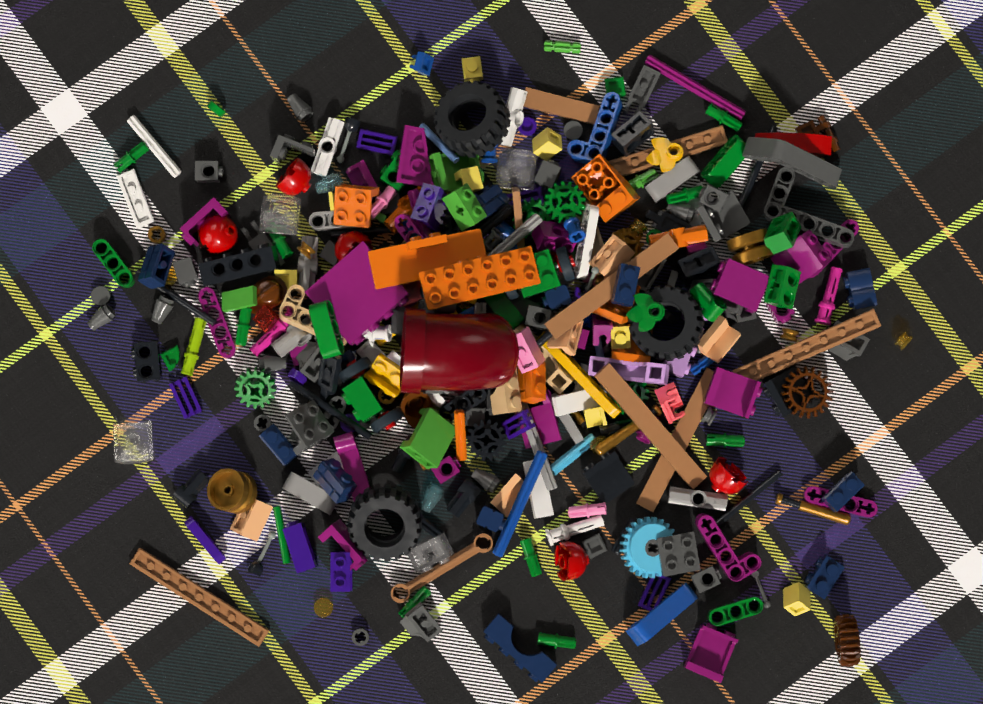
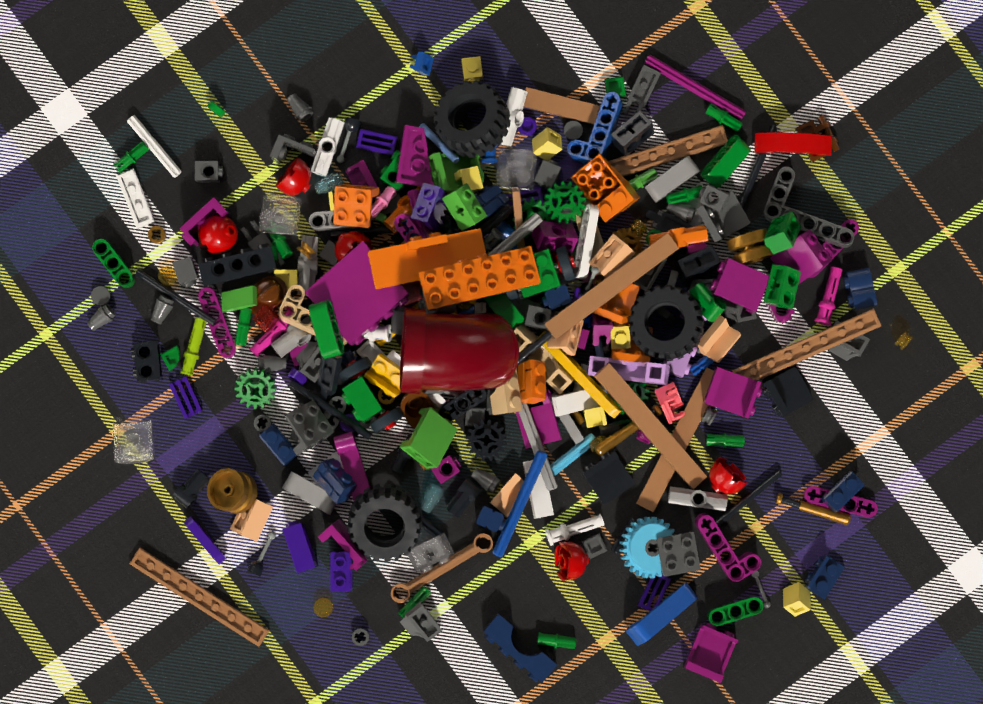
dark blue brick [138,244,175,289] -> none
green bar [273,506,291,564] -> none
orange axle [454,409,467,461] -> none
dark purple tile [501,409,536,440] -> none
bright pink panel [516,326,545,374] -> none
green axle [520,538,542,577] -> none
bright green axle [544,40,581,54] -> none
blue bush [563,217,586,243] -> none
bright pink axle [568,502,607,518] -> none
dark blue brick [611,263,641,307] -> none
green plate [626,293,665,332] -> none
yellow plate [646,137,683,172] -> none
dark grey brick [690,566,722,593] -> none
dark grey beam [742,137,842,188] -> none
pearl gold bush [780,328,799,342] -> none
reddish brown gear [781,366,833,419] -> none
reddish brown gear [834,614,861,667] -> none

